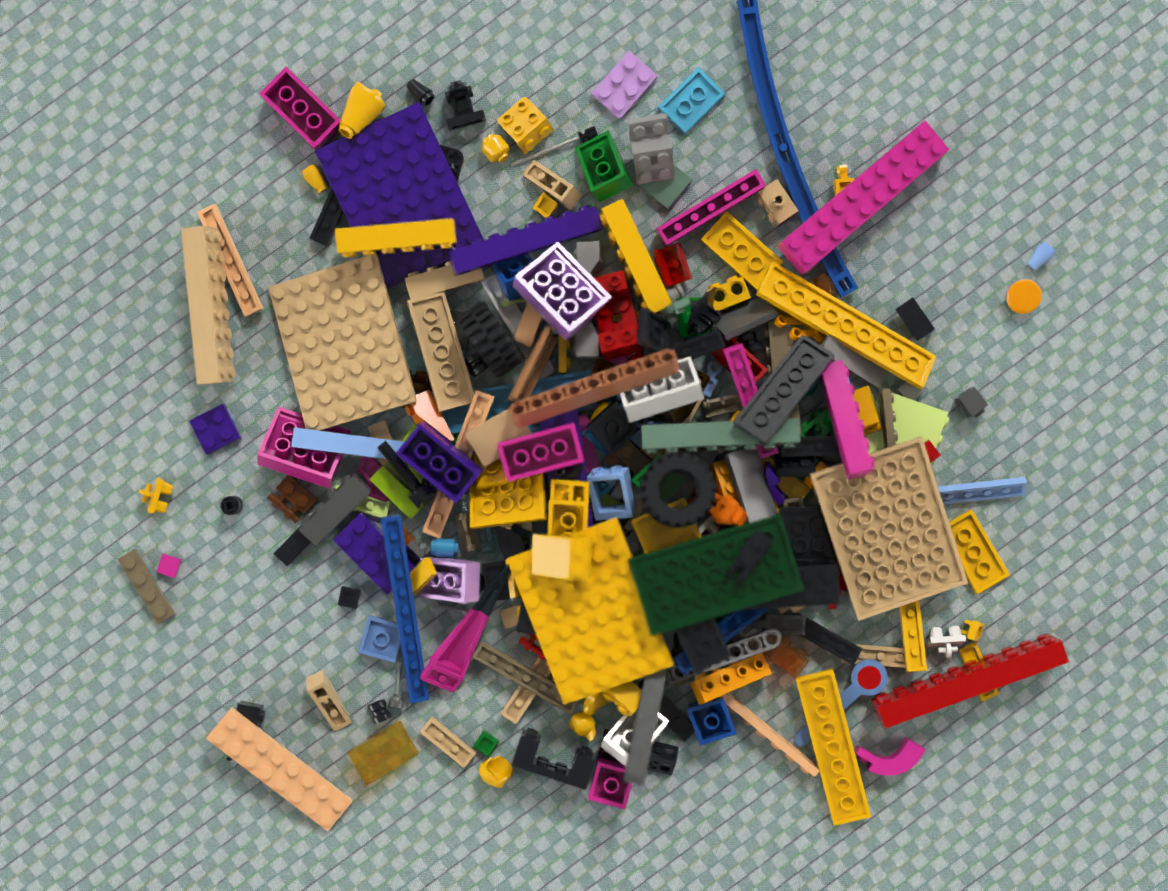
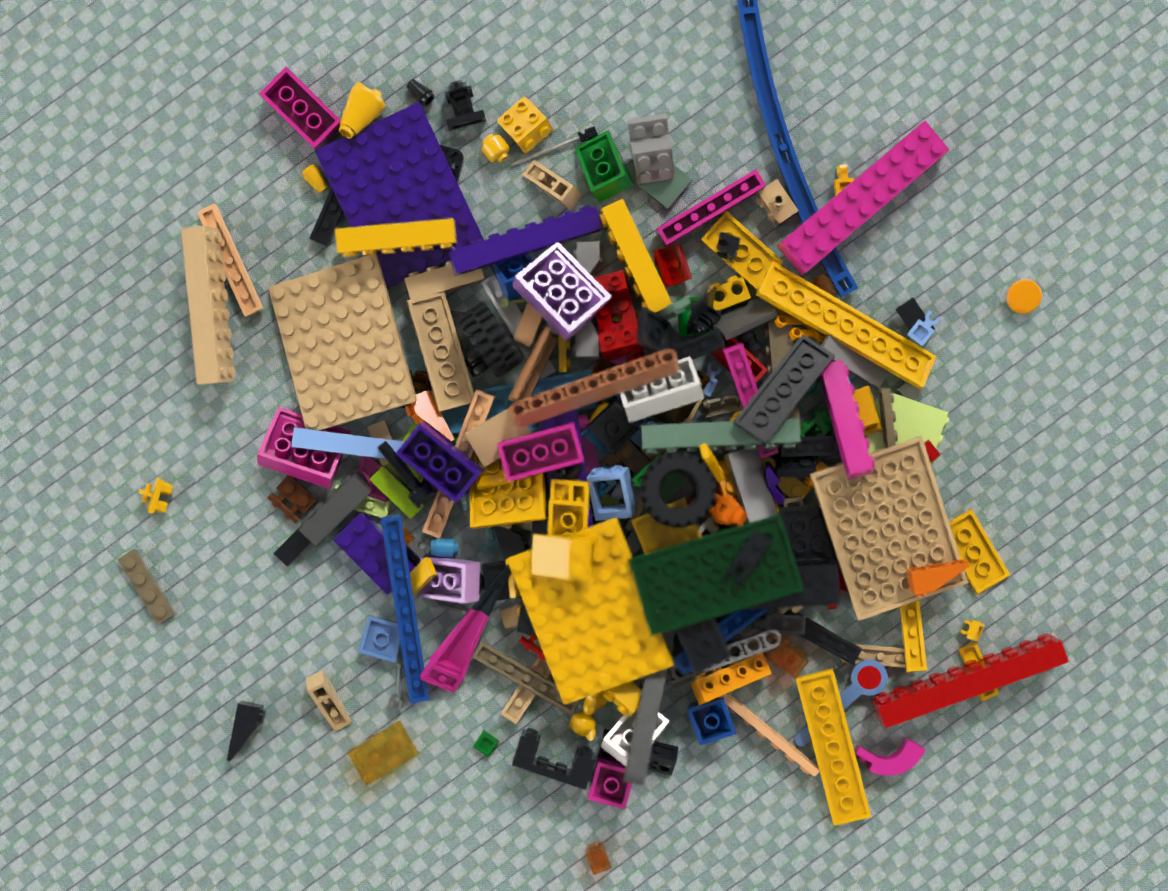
dark pink tile [156,553,182,578] -> none
dark purple plate [189,404,242,455] -> none
light nougat plate [206,707,352,831] -> none
black wheel [220,496,243,515] -> none
black plate [338,586,361,609] -> none
black wheel [367,699,392,724] -> none
tan plate [420,716,476,768] -> none
dark tan hinge [454,511,481,552] -> none
yellow hair [479,756,513,788] -> none
yellow plate [533,192,560,218] -> none
lavender plate [591,51,658,120] -> none
medium azure tile [658,67,725,135] -> none
black tile [659,694,695,742] -> none
light grey wheel [666,284,686,303] -> none
white hips [927,626,966,658] -> none
light blue plate [938,477,1027,505] -> none
dark grey brick [955,387,988,417] -> none
light blue cone [1027,242,1056,271] -> none
none -> clear orange brick [585,841,612,875]
none -> yellow tile [699,443,724,482]
none -> black hinge [717,232,741,263]
none -> light blue plate [907,310,940,346]
none -> orange slope [907,559,970,597]

